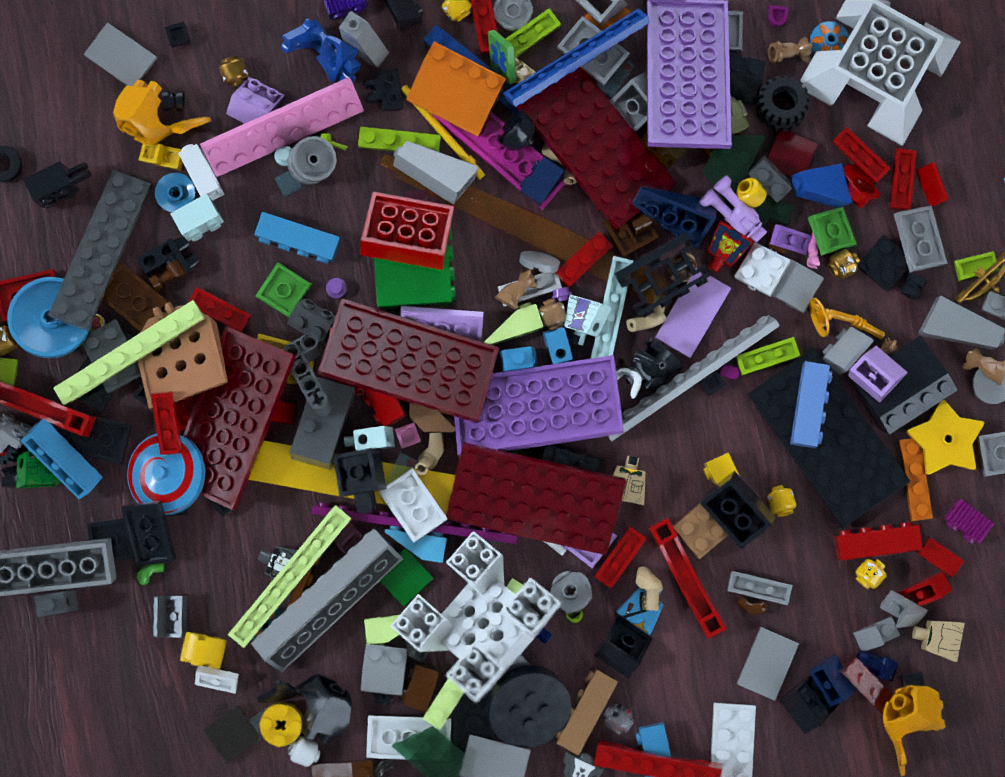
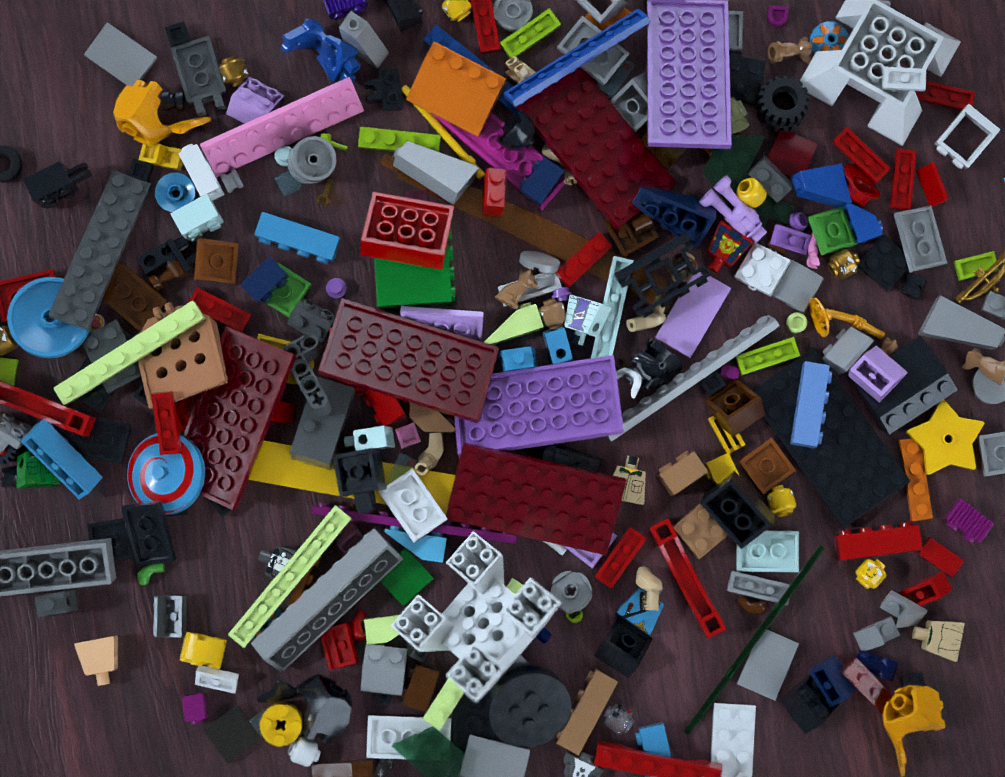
bright green tile [488,30,516,84] -> none
none -> light nougat torso [75,635,118,686]
none -> black tile [128,159,154,182]
none -> dark grey tile [171,36,227,117]
none -> magenta brick [182,692,208,725]
none -> dark orange plate [194,238,239,284]
none -> light grey wheel [220,169,244,193]
none -> dark blue brick [240,256,289,304]
none -> clear yellow hand [316,178,333,206]
none -> red plate [321,622,359,670]
none -> red arm [350,609,367,641]
none -> red brick [482,168,507,217]
none -> medium nougat brick [657,450,708,496]
none -> dark green piece [684,545,825,735]
none -> reddish brown slope [704,378,766,437]
none -> yellow tile [708,409,745,454]
none -> light aqua tile [736,531,799,572]
none -> dark orange plate [738,437,796,495]
none -> yellowish green tile [786,312,807,333]
none -> medium lavender plate [790,212,808,232]
none -> blue slope [843,203,883,245]
none -> white plate [882,67,926,91]
none -> red tile [915,80,975,111]
none -> white window [934,104,1000,169]

